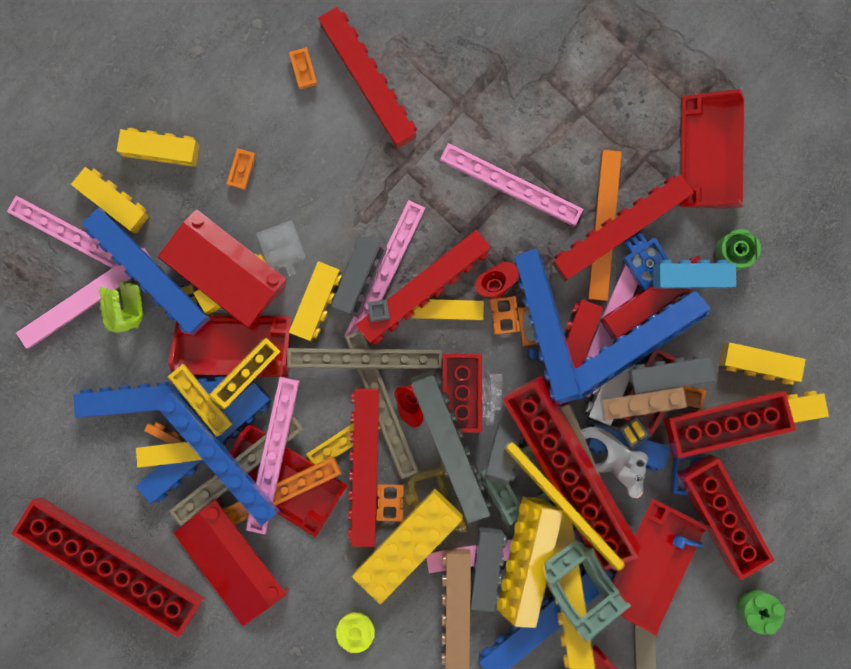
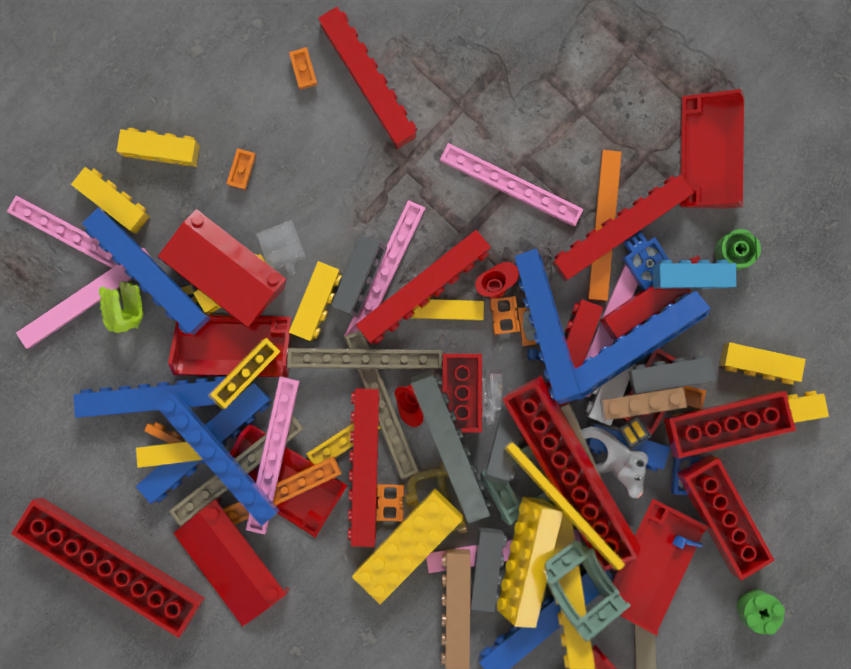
yellow tile [168,364,233,437] -> none
neon yellow tile [336,612,375,653] -> none
dark grey tile [367,299,390,323] -> none

